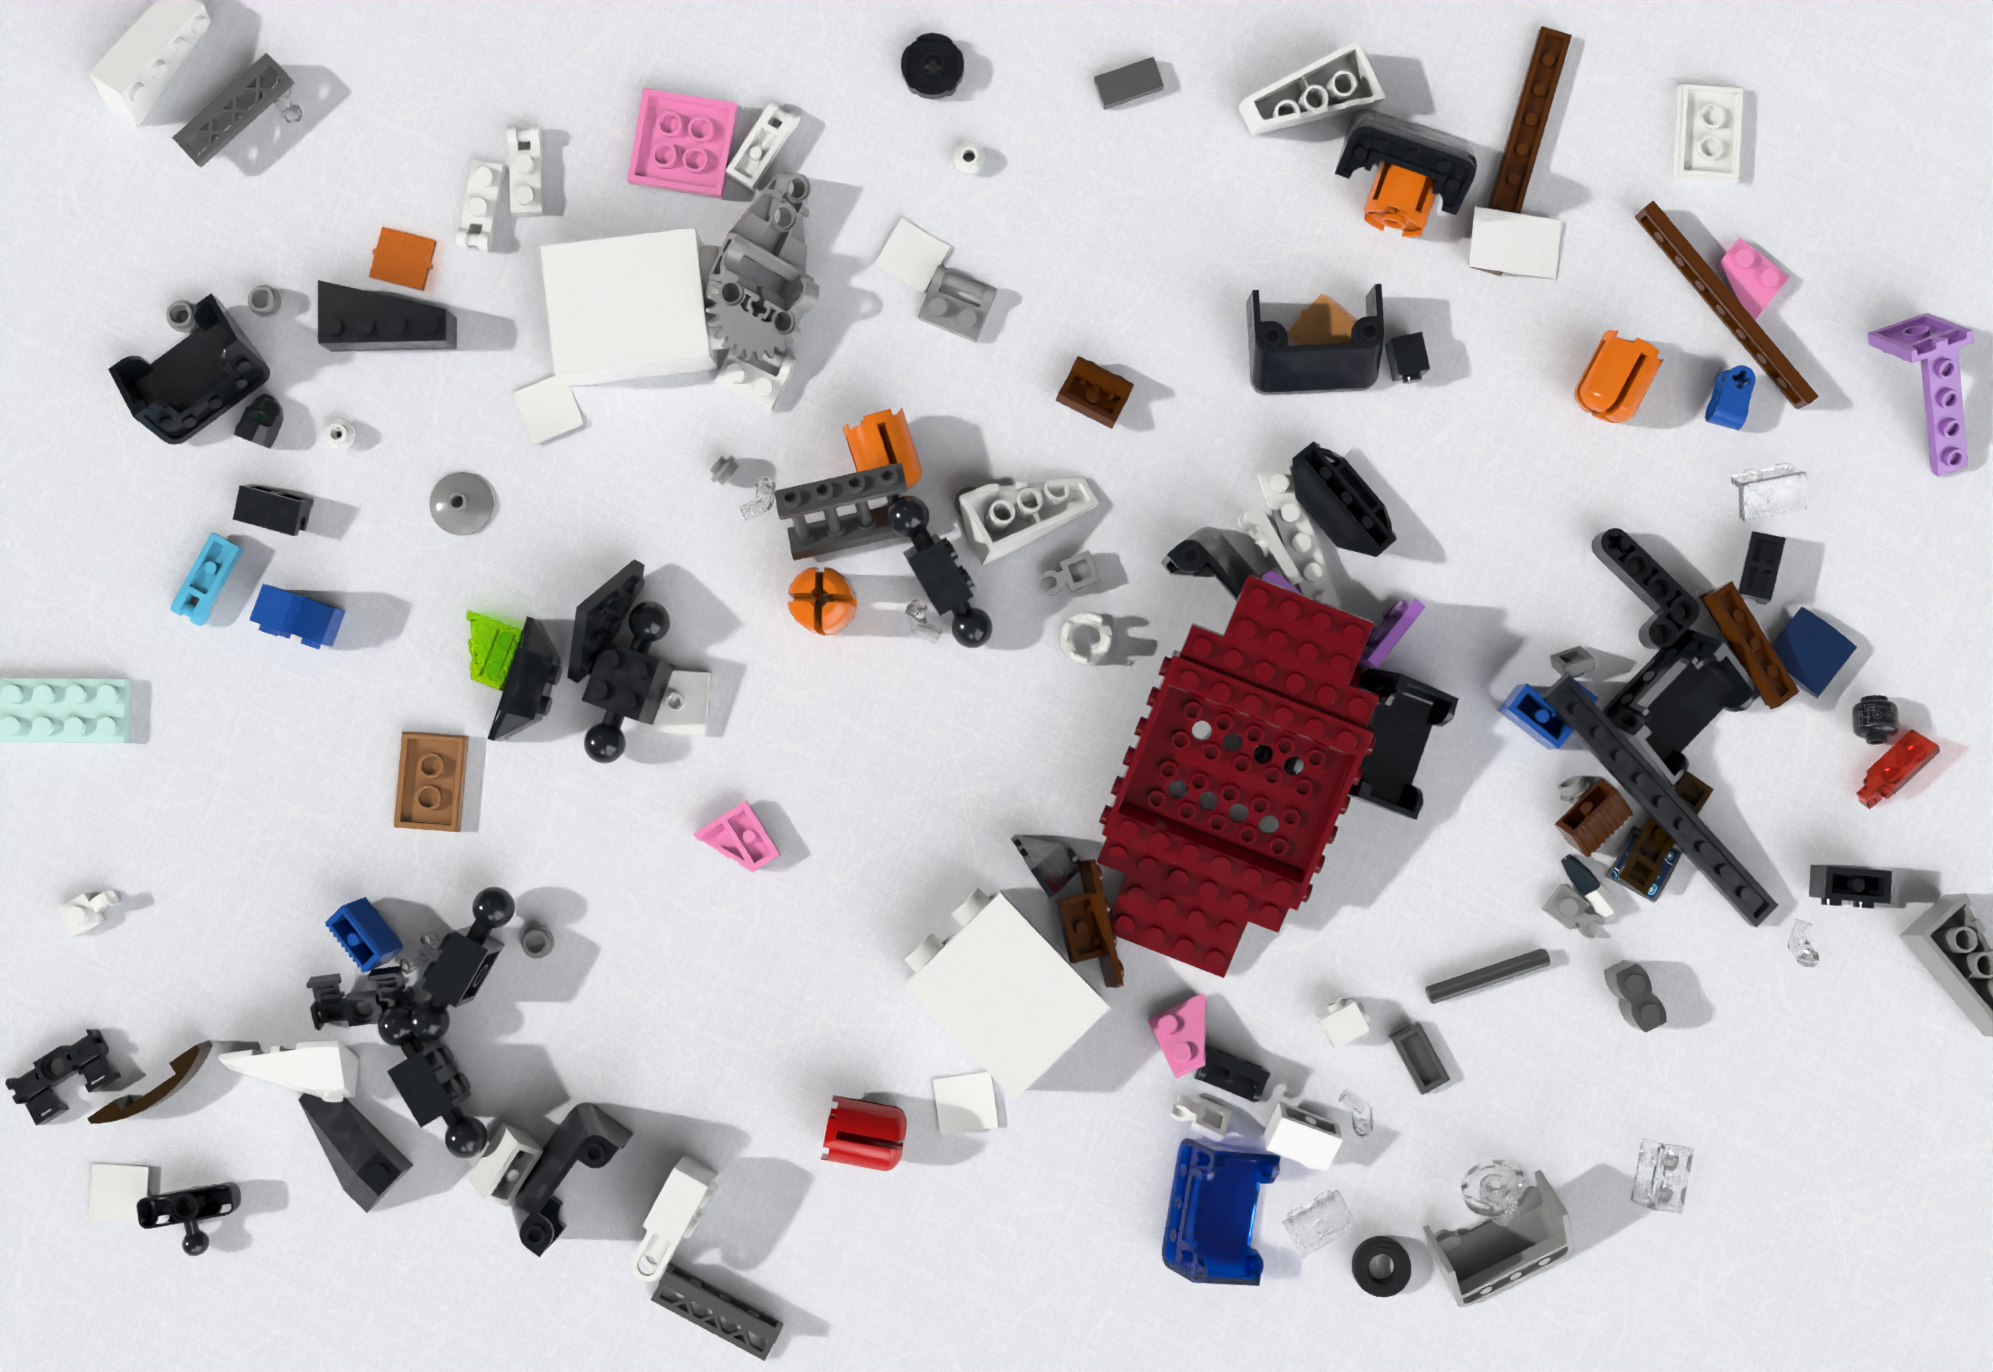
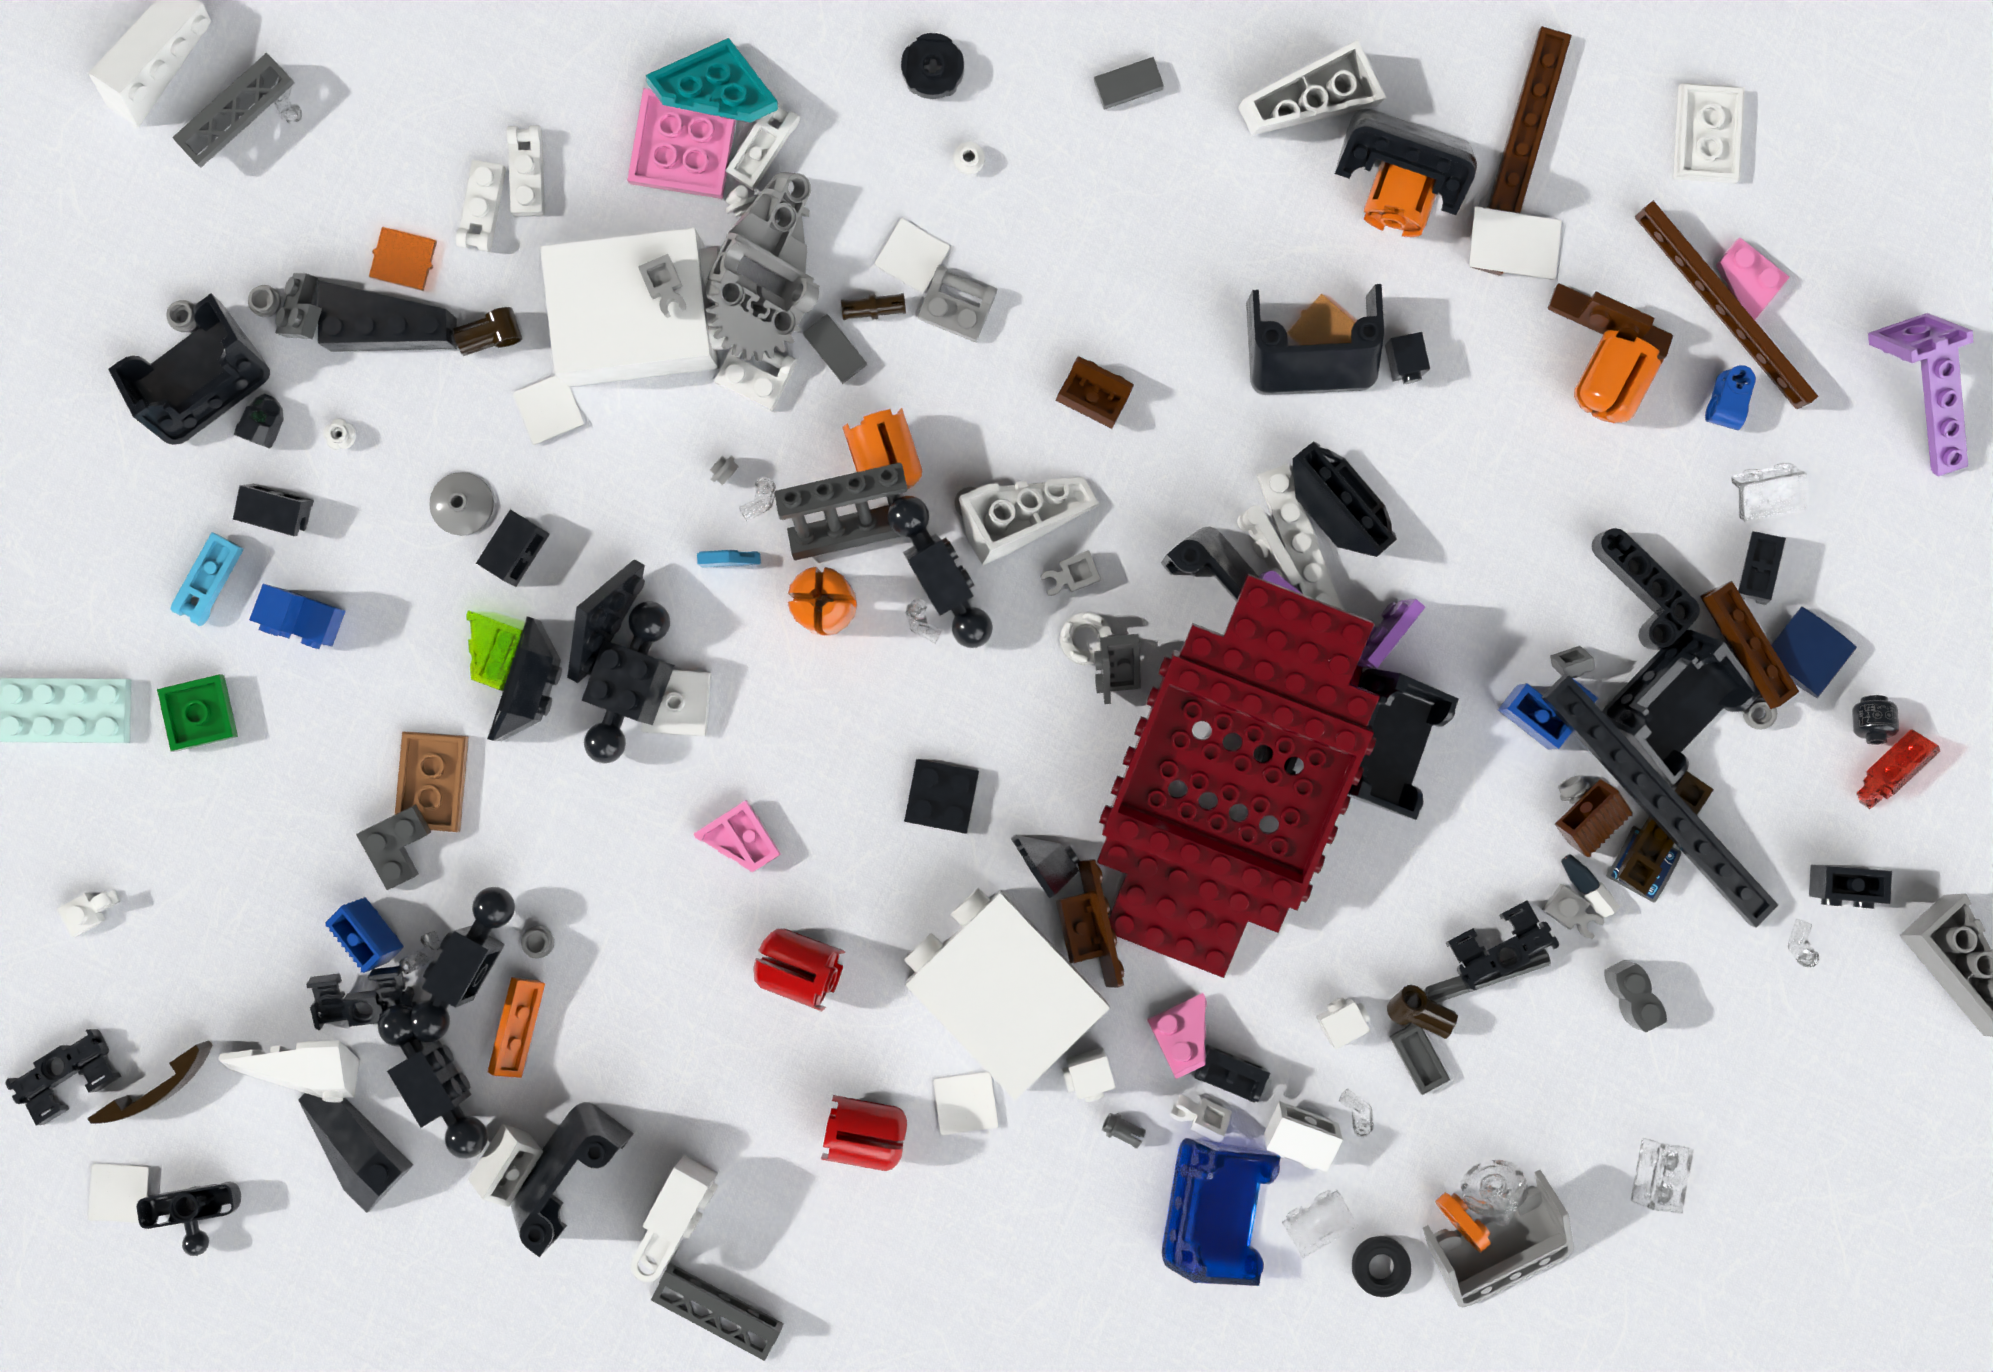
none -> green plate [157,674,238,752]
none -> dark grey plate [275,273,322,339]
none -> dark grey plate [356,804,431,890]
none -> dark brown piece [453,307,522,356]
none -> black hinge [476,509,550,587]
none -> orange plate [487,977,545,1078]
none -> light grey plate [638,254,686,318]
none -> teal plate [646,38,778,123]
none -> dark azure tile [697,550,761,568]
none -> white plate [726,185,755,217]
none -> red cylinder [753,928,845,1012]
none -> dark grey tile [803,314,867,384]
none -> dark brown pin [841,293,906,320]
none -> black plate [904,759,979,834]
none -> white brick [1062,1047,1116,1102]
none -> dark grey bracket [1094,634,1141,705]
none -> dark grey pin [1102,1113,1146,1149]
none -> dark brown piece [1387,985,1458,1039]
none -> orange plate [1435,1192,1491,1253]
none -> black piece [1446,900,1559,992]
none -> reddish brown bracket [1548,283,1673,359]
none -> light grey plate [1743,697,1777,730]

